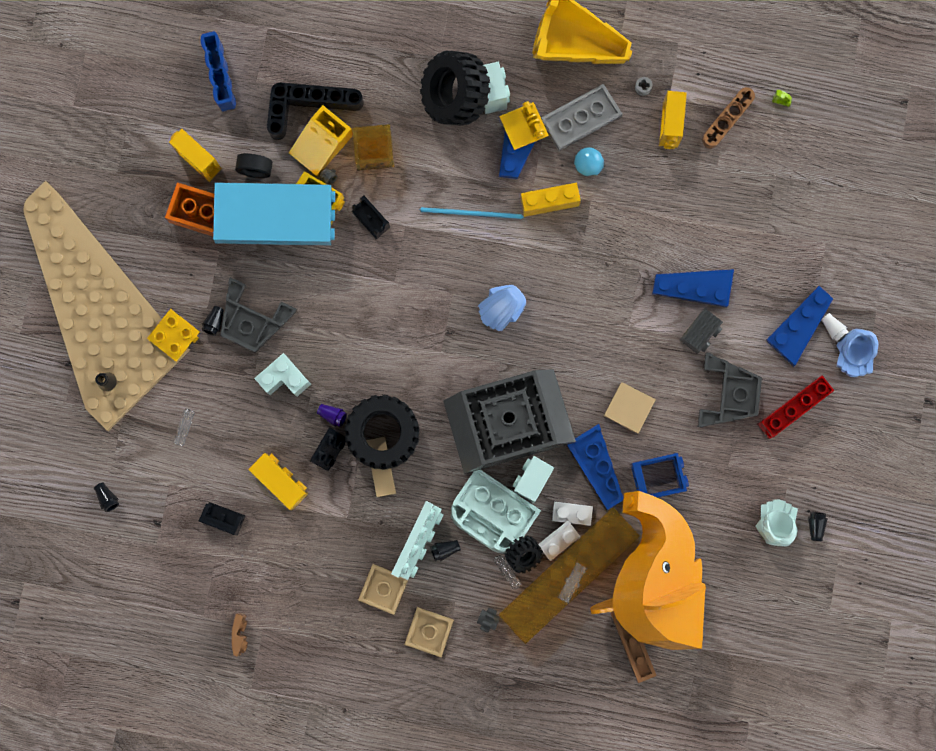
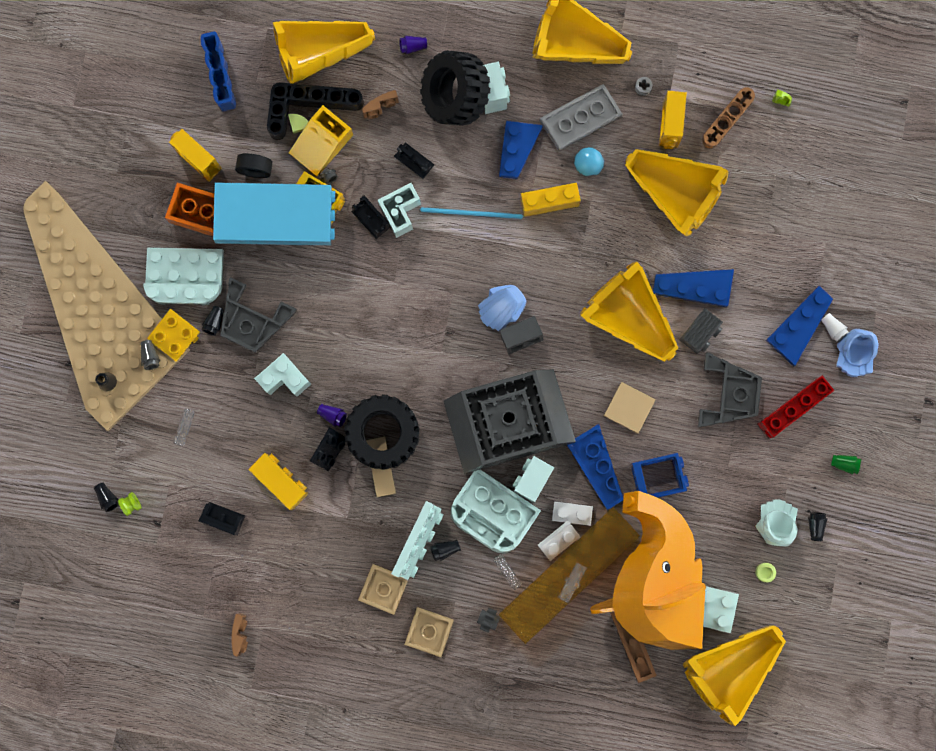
clear yellow brick [352,124,395,171] -> none
yellow hinge [499,101,549,150] -> none
black tyre [505,536,543,574] -> none
none -> lime wheel [118,492,142,516]
none -> dark grey cone [140,340,160,370]
none -> light aqua plate [143,248,224,306]
none -> yellow cone [273,21,375,83]
none -> yellowish green tile [288,114,308,134]
none -> medium nougat slope [362,90,399,119]
none -> light aqua brick [378,183,421,238]
none -> black hinge [394,142,435,179]
none -> dark purple cone [399,36,427,54]
none -> dark grey hinge [499,316,544,355]
none -> yellow cone [580,261,678,362]
none -> yellow cone [625,149,728,236]
none -> yellow cone [683,625,786,726]
none -> light aqua brick [703,586,739,633]
none -> yellowish green tile [755,563,776,583]
none -> green cone [831,455,861,475]

